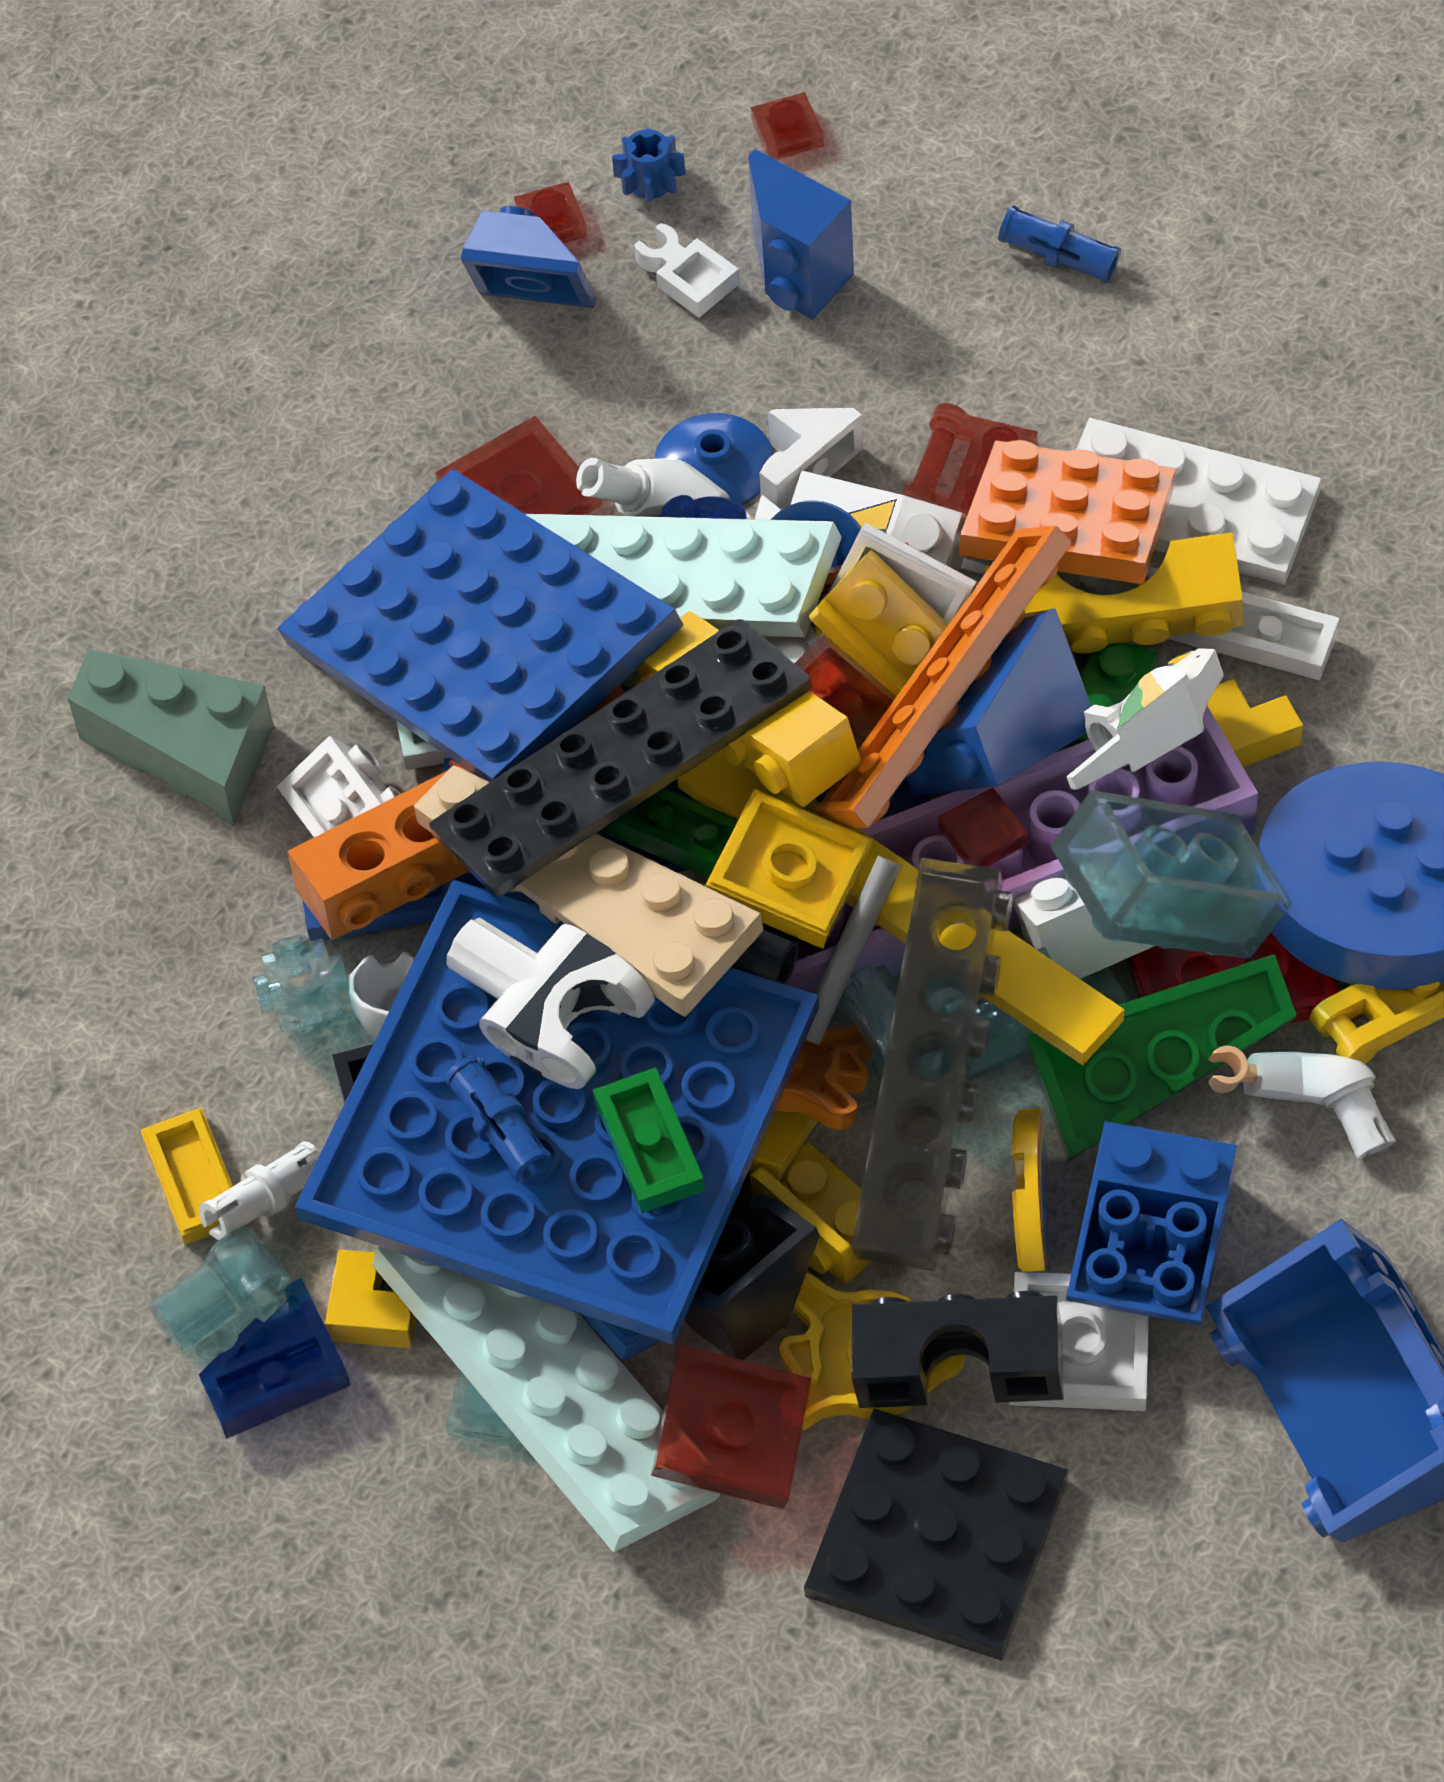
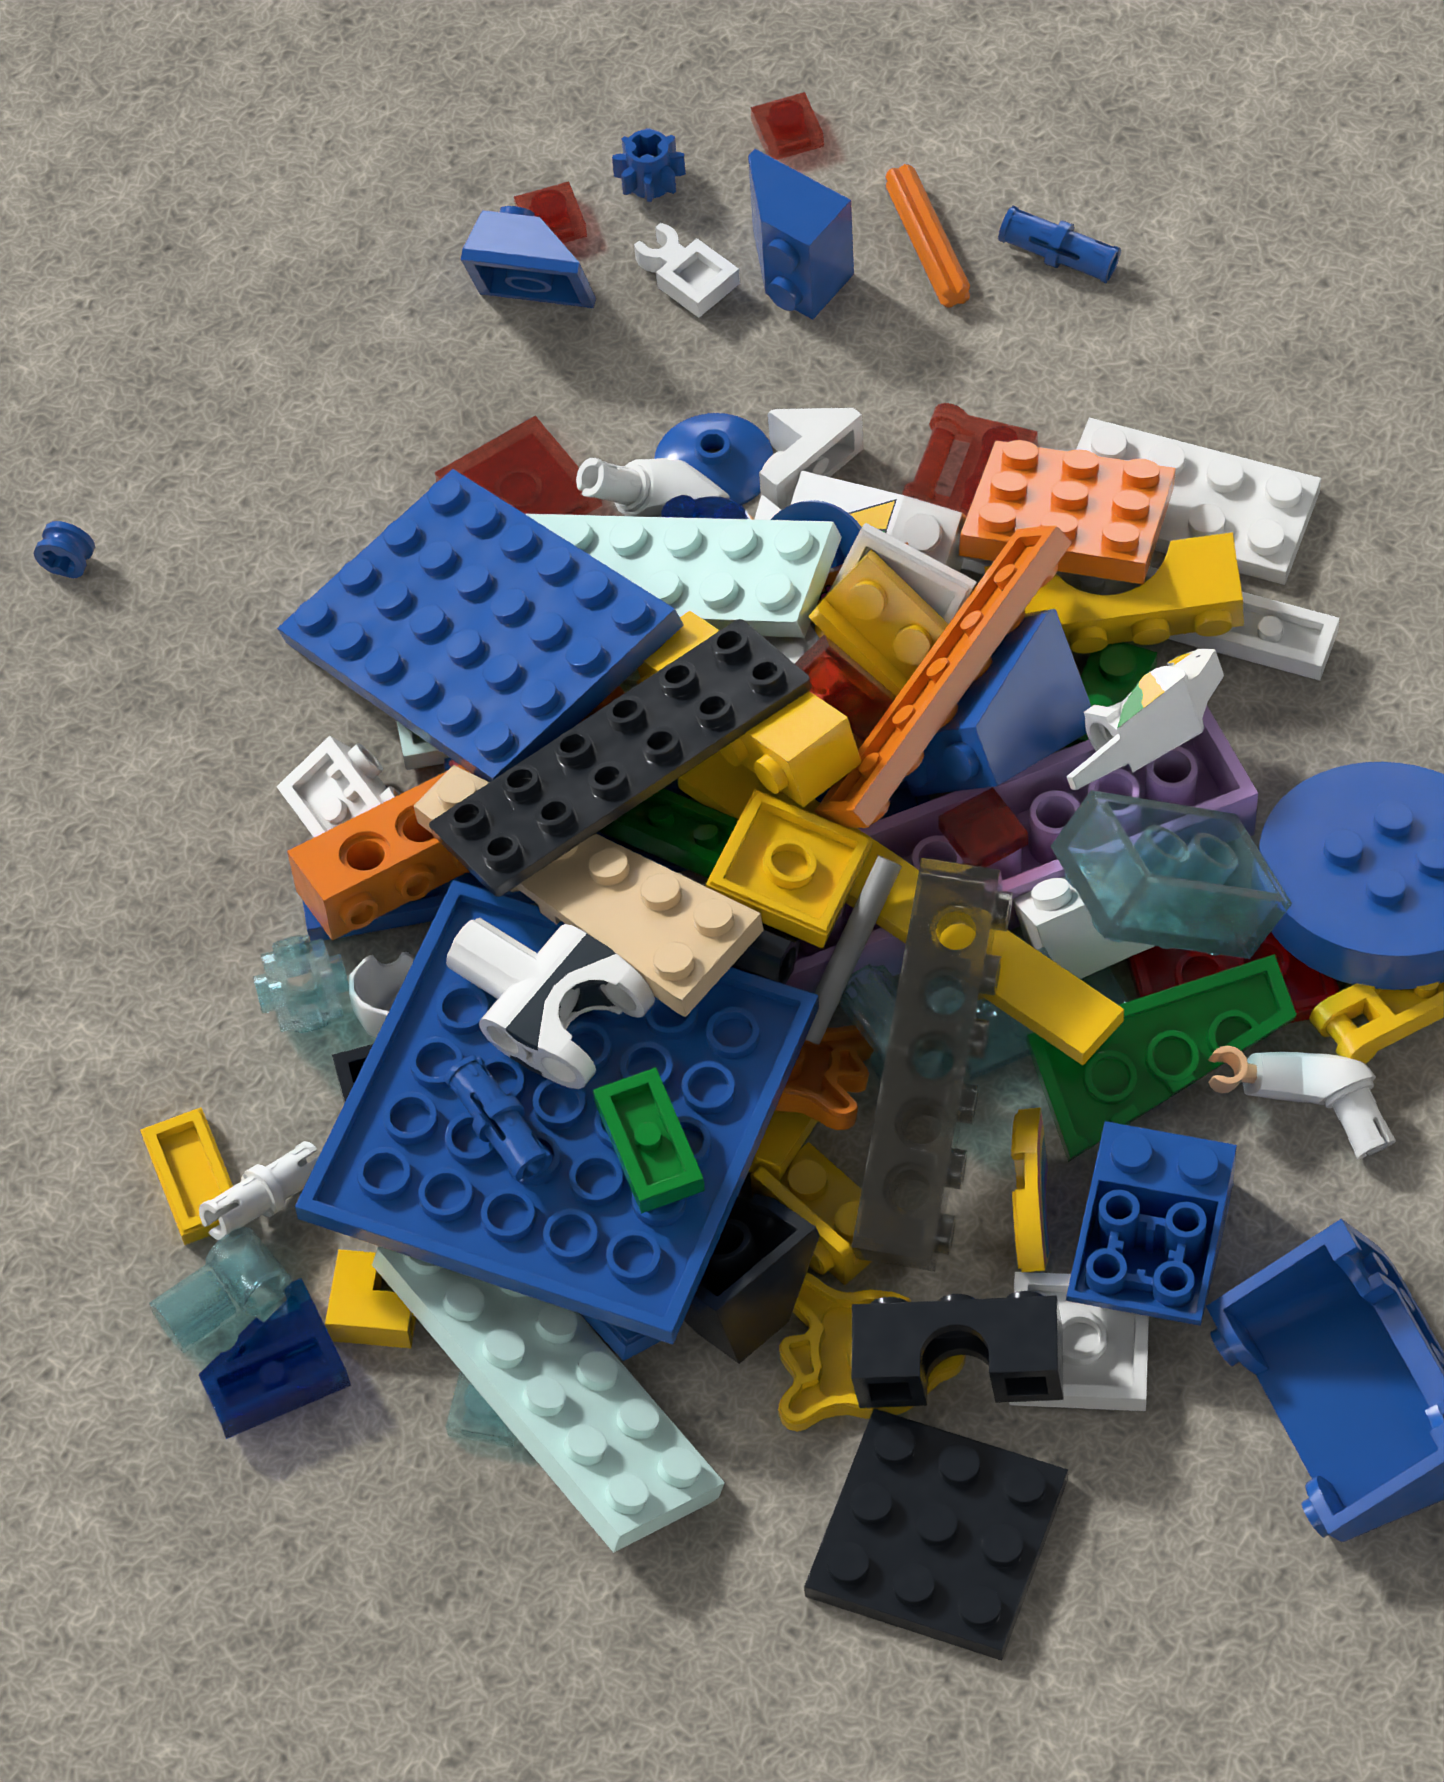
sand green wedge [68,648,274,826] -> none
clear red tile [651,1344,811,1510] -> none
yellow piece [1207,679,1303,767] -> none
none -> blue bush [33,521,95,578]
none -> orange axle [885,164,970,308]

